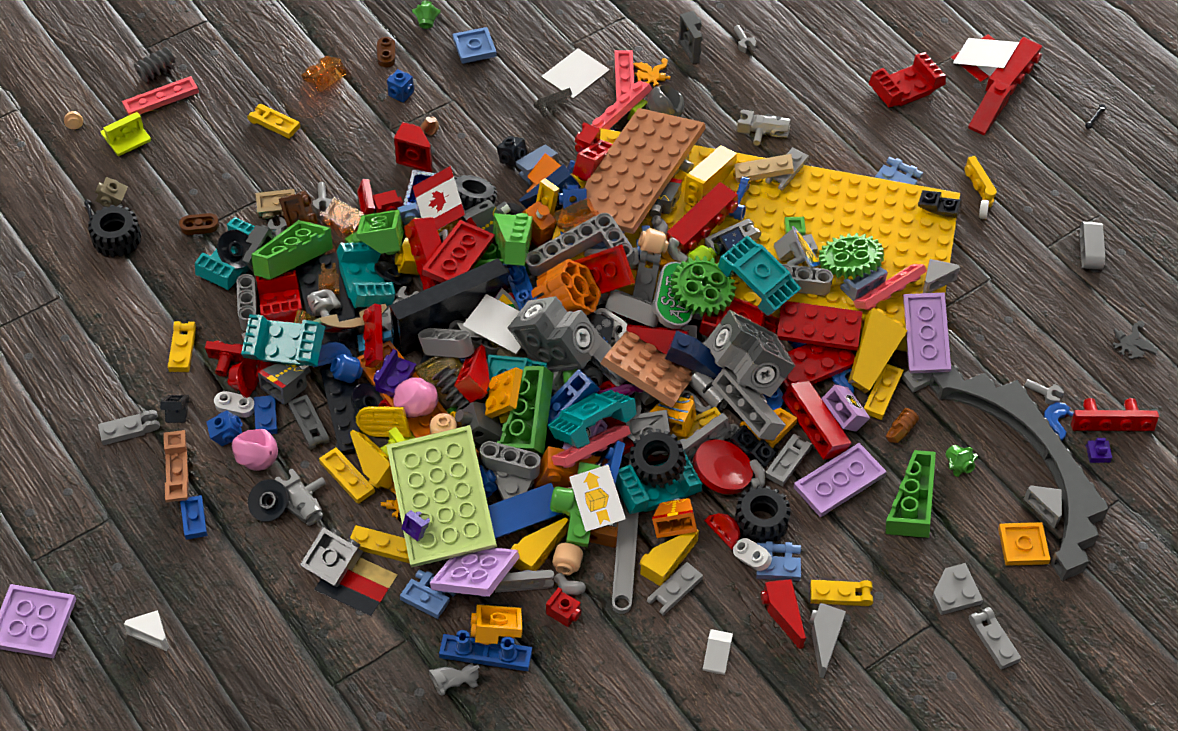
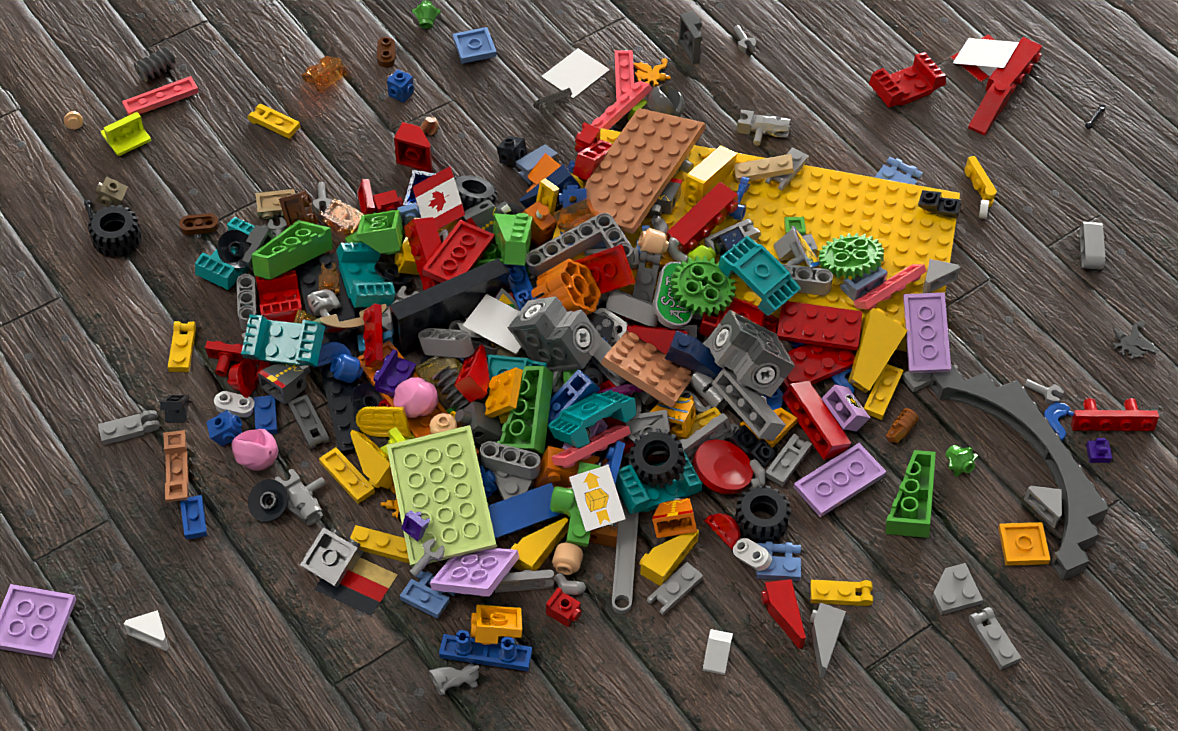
none -> light grey bar [409,539,445,577]

